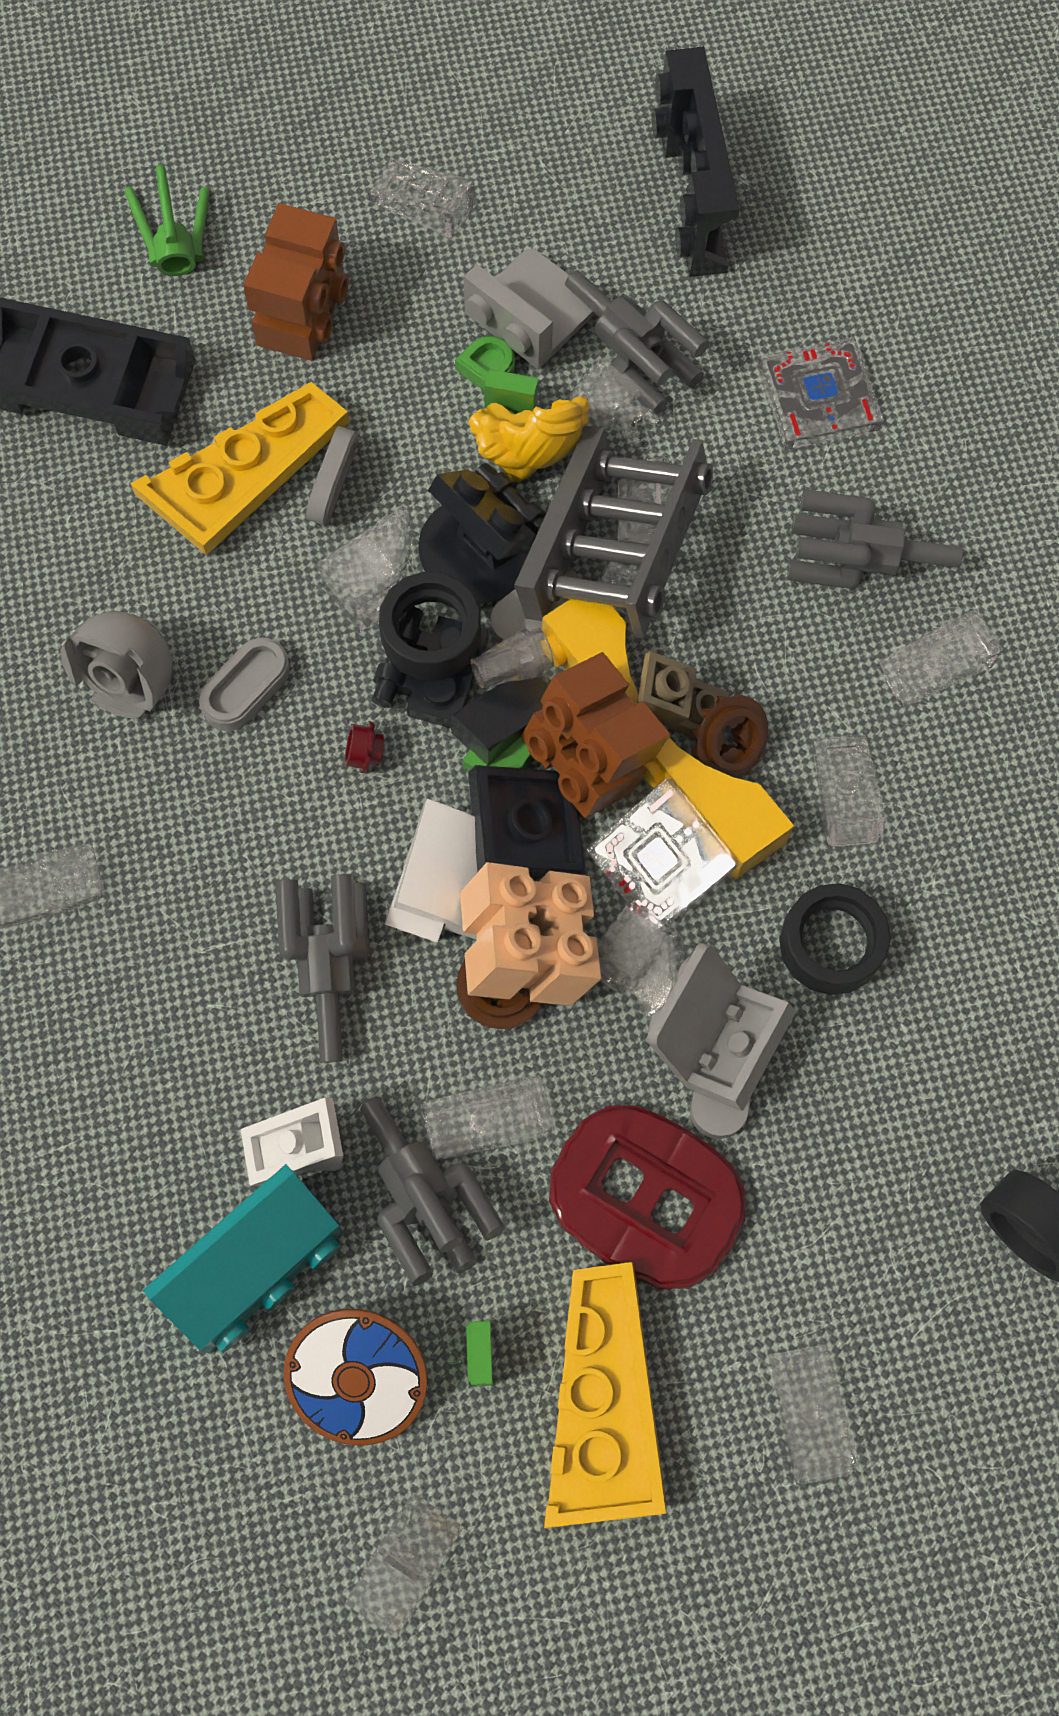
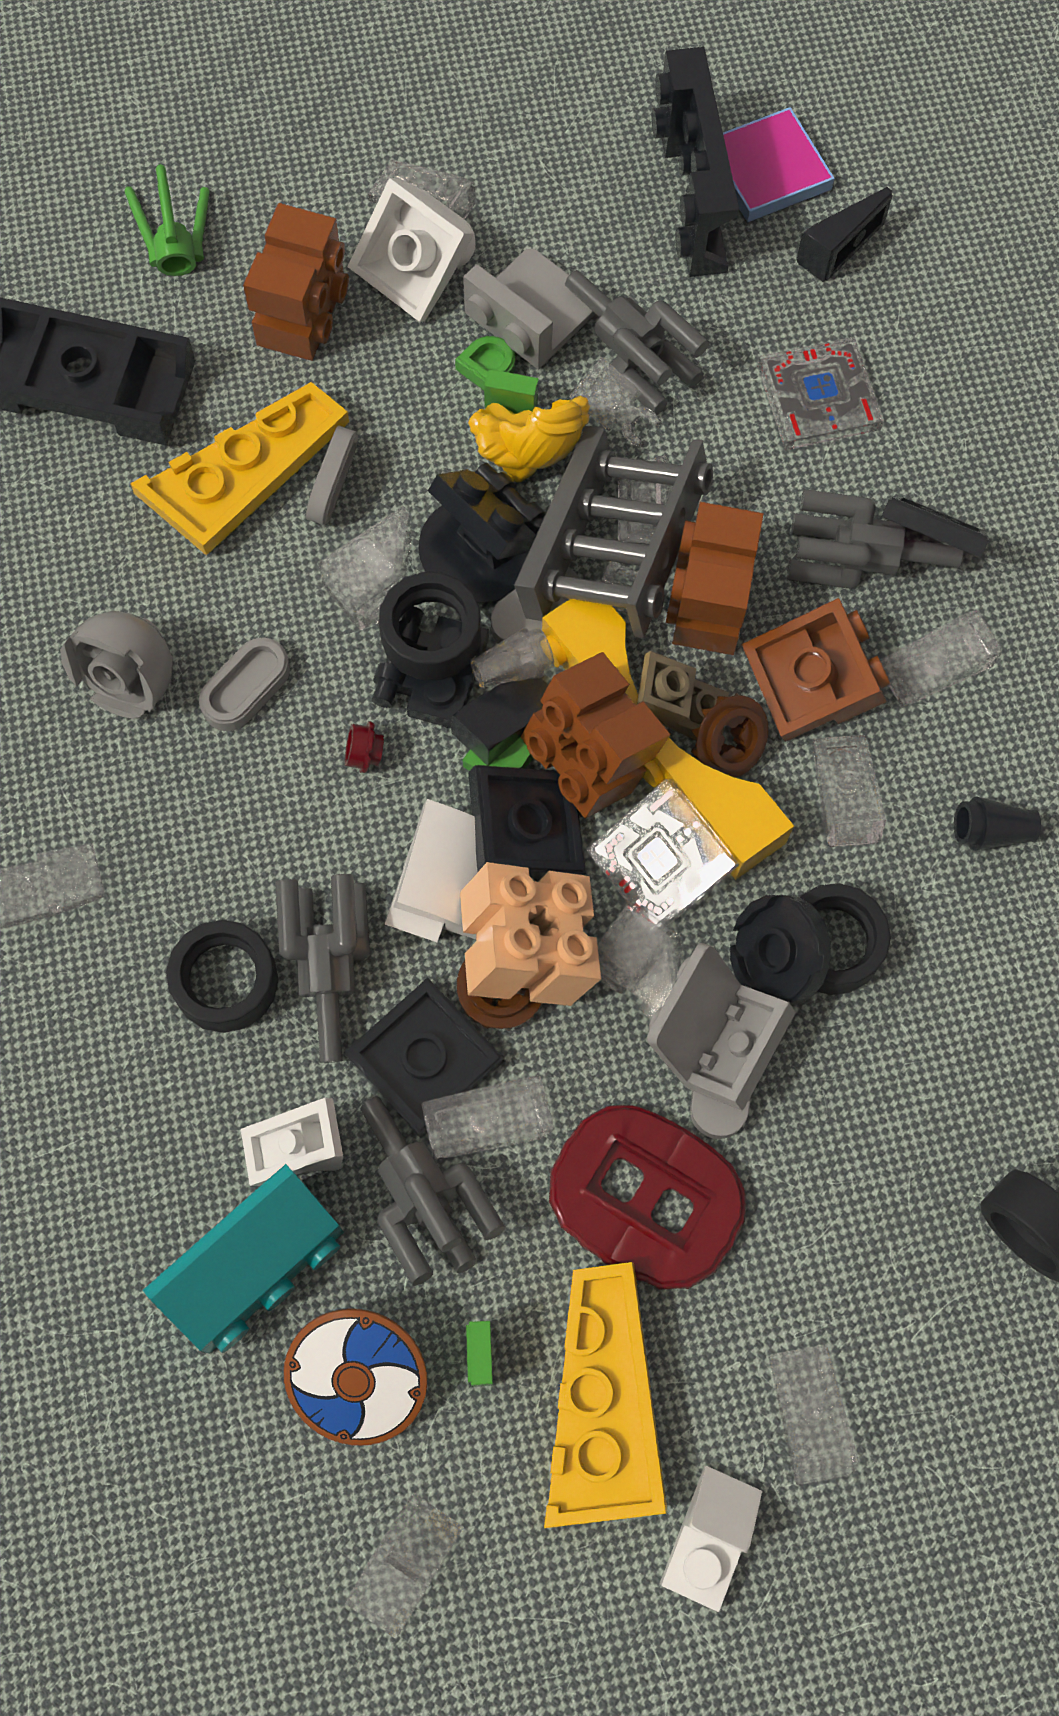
none -> black tyre [166,920,279,1033]
none -> black tile [344,977,504,1139]
none -> white slope [347,178,475,322]
none -> white slope [660,1465,762,1612]
none -> dark orange brick [666,502,764,655]
none -> dark pink tile [723,107,835,223]
none -> black tile [730,895,831,1007]
none -> dark orange plate [742,598,891,742]
none -> black slope [796,187,893,282]
none -> black tile [881,494,989,558]
none -> black cone [954,796,1041,851]

